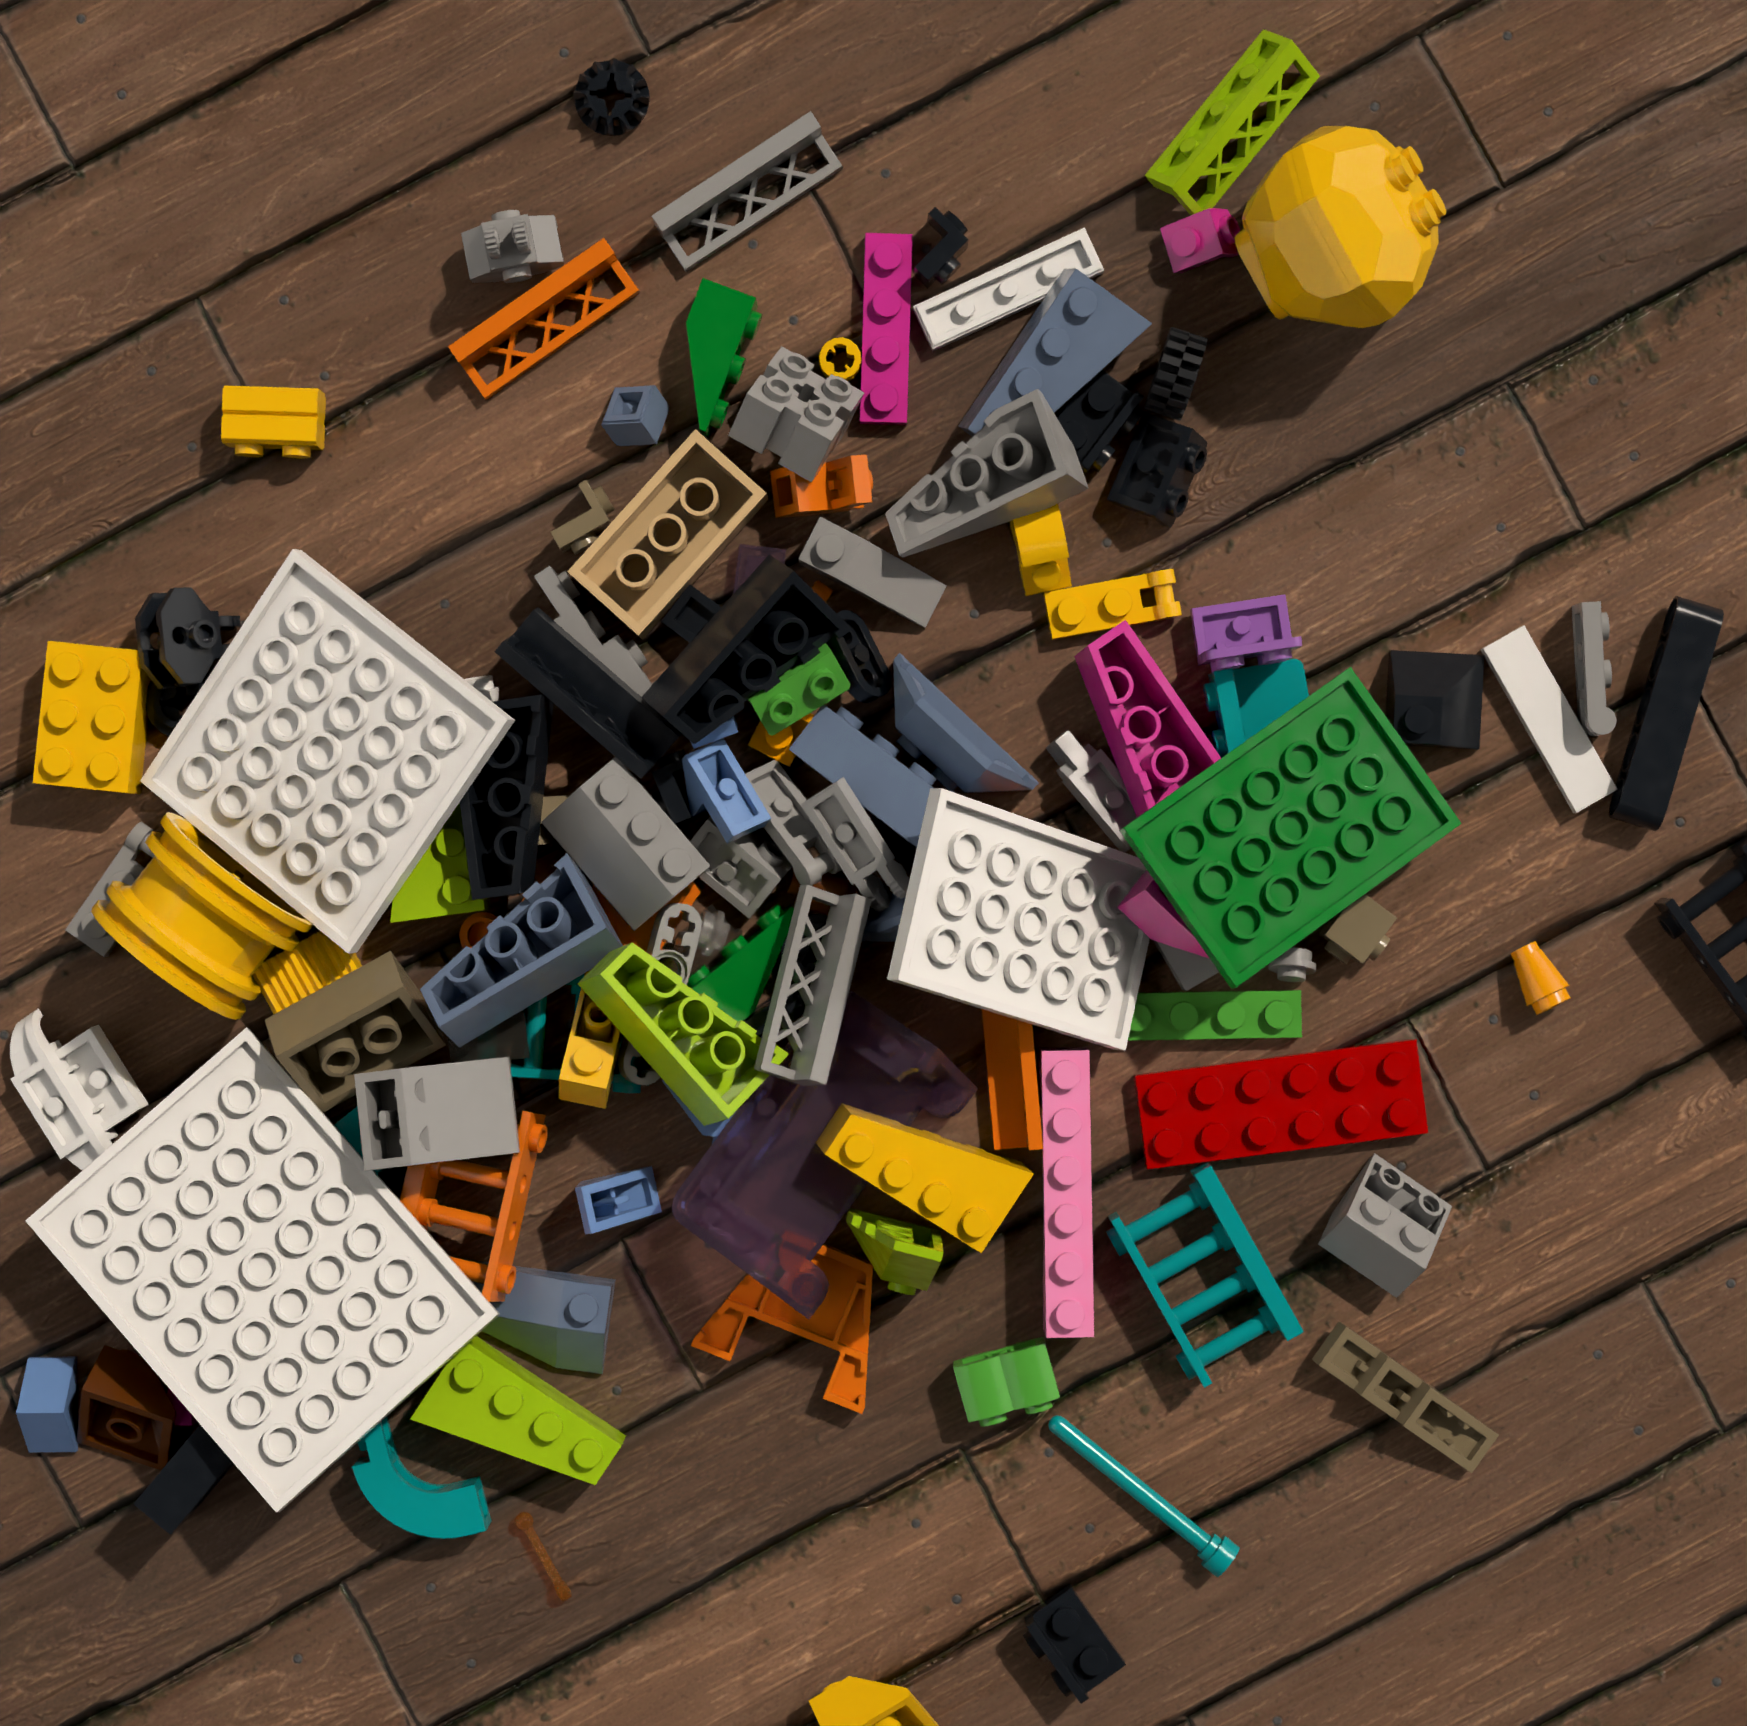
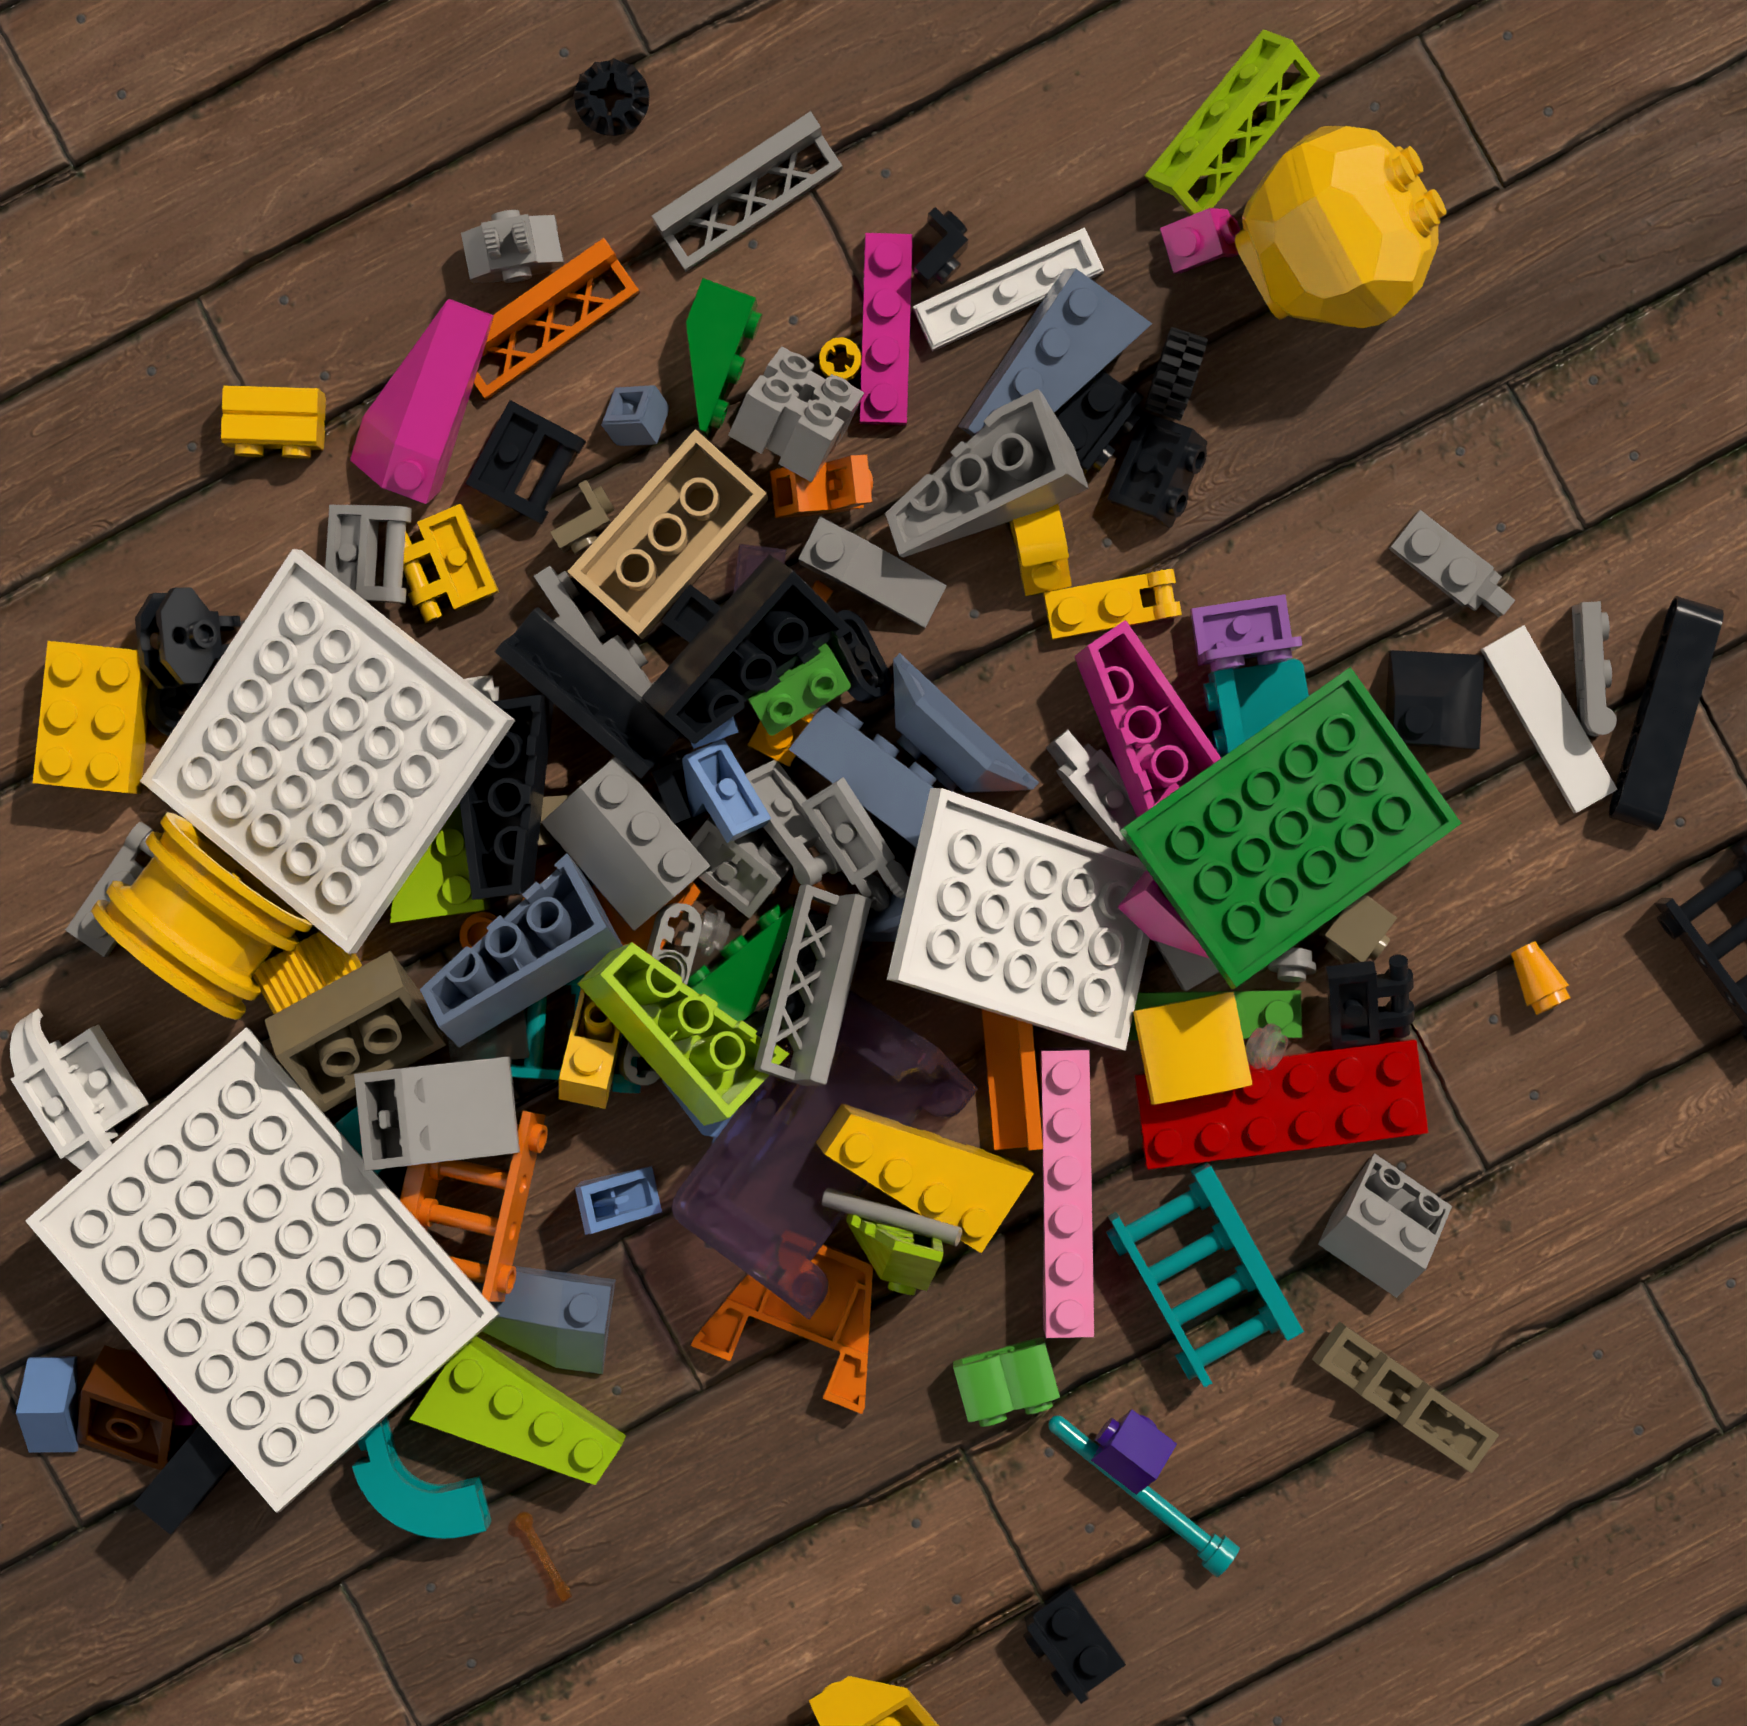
none -> light grey plate [325,505,412,604]
none -> dark pink wedge [350,299,494,504]
none -> yellow plate [403,504,499,623]
none -> black plate [466,400,586,525]
none -> light grey bar [822,1188,962,1246]
none -> dark purple brick [1091,1409,1177,1495]
none -> yellow slope [1133,991,1253,1105]
none -> clear plate [1246,1023,1288,1070]
none -> black plate [1326,954,1415,1050]
none -> light grey hinge [1388,510,1515,617]

